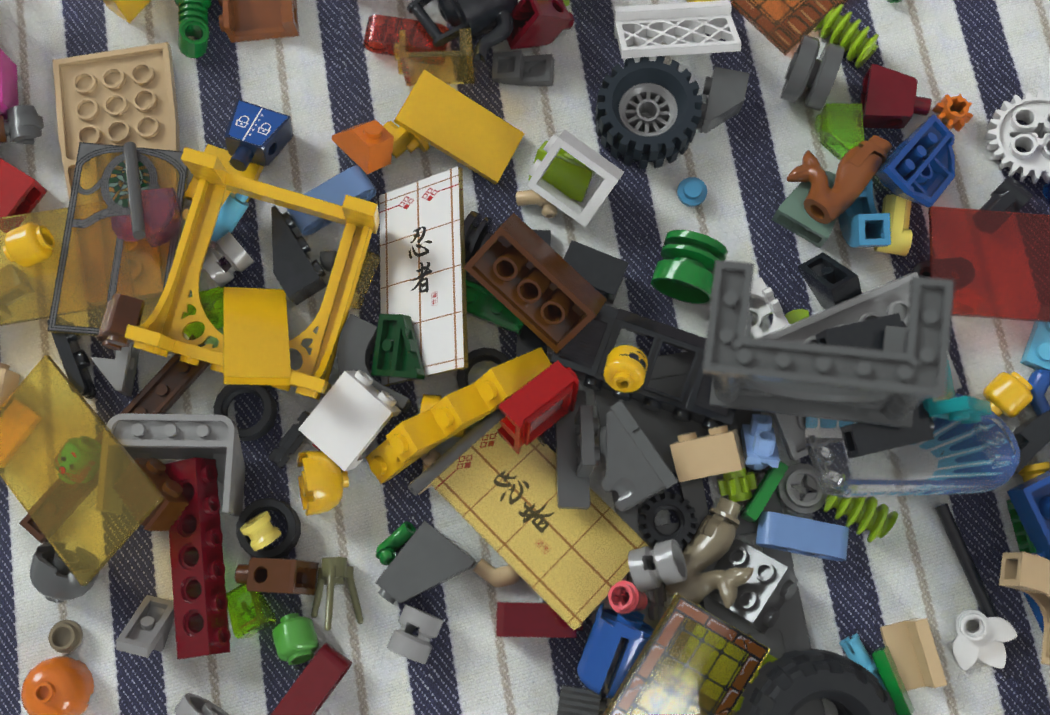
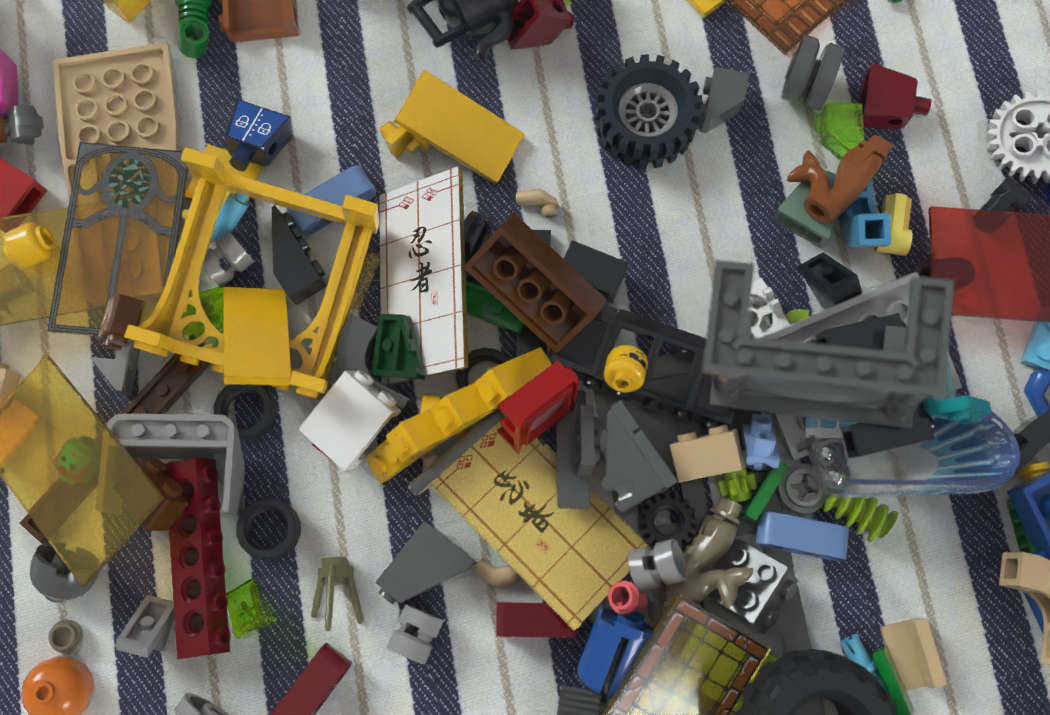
black hinge [47,316,97,399] -> none
clear pink brick [111,187,181,247] -> none
dark grey bar [124,142,146,239] -> none
reddish brown torso [235,558,319,595] -> none
light yellow wheel [240,511,282,551] -> none
black axle [268,411,311,468] -> none
bright green head [272,613,319,665] -> none
yellow cylinder [297,451,349,516] -> none
dark grey hinge [320,251,337,272] -> none
orange slope [332,119,394,174] -> none
clear red beam [363,15,449,62] -> none
green arm [375,521,416,566] -> none
clear yellow panel [394,28,475,86] -> none
dark grey slope [491,50,554,86] -> none
white window [526,130,624,227] -> none
lime panel [529,140,595,202] -> none
white fence [614,0,742,58] -> none
green wheel [651,230,728,305] -> none
dark azure plate [677,177,707,207] -> none
lime piece [814,4,879,69] -> none
blue wedge [876,114,955,208] -> none
orange gear [932,94,973,132] -> none
black bar [935,503,999,617] -> none
white plate [952,609,1018,671] -> none
yellow head [983,371,1033,418] -> none

